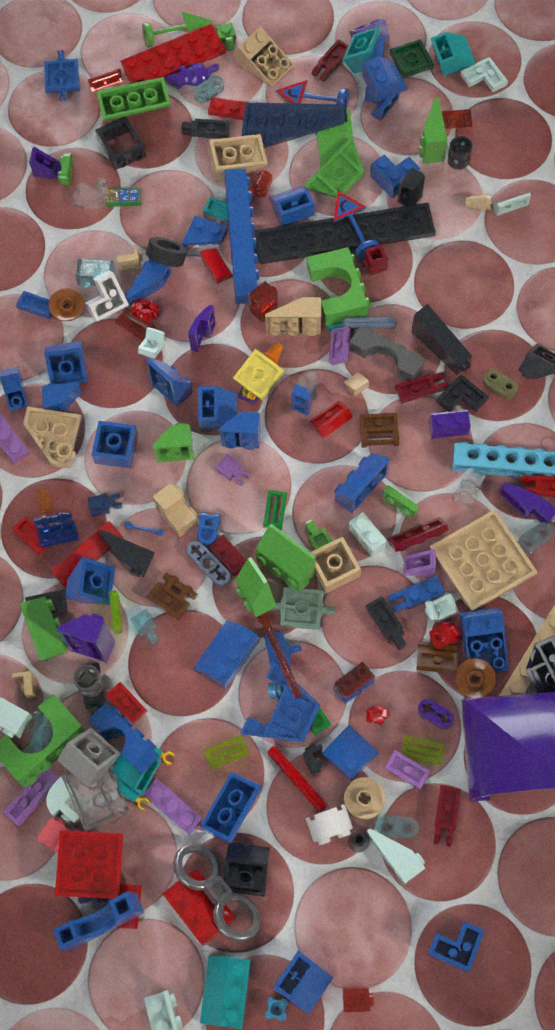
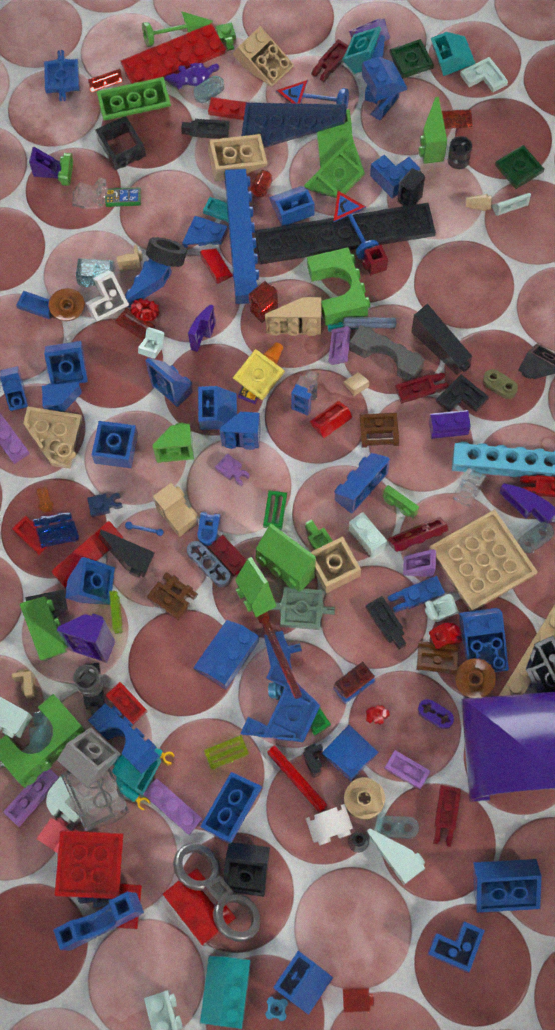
clear light blue plate [130,609,159,645] -> none
clear neon green tile [401,735,445,765] -> none
none -> blue slope [473,859,542,913]
none -> dark green plate [495,145,544,189]

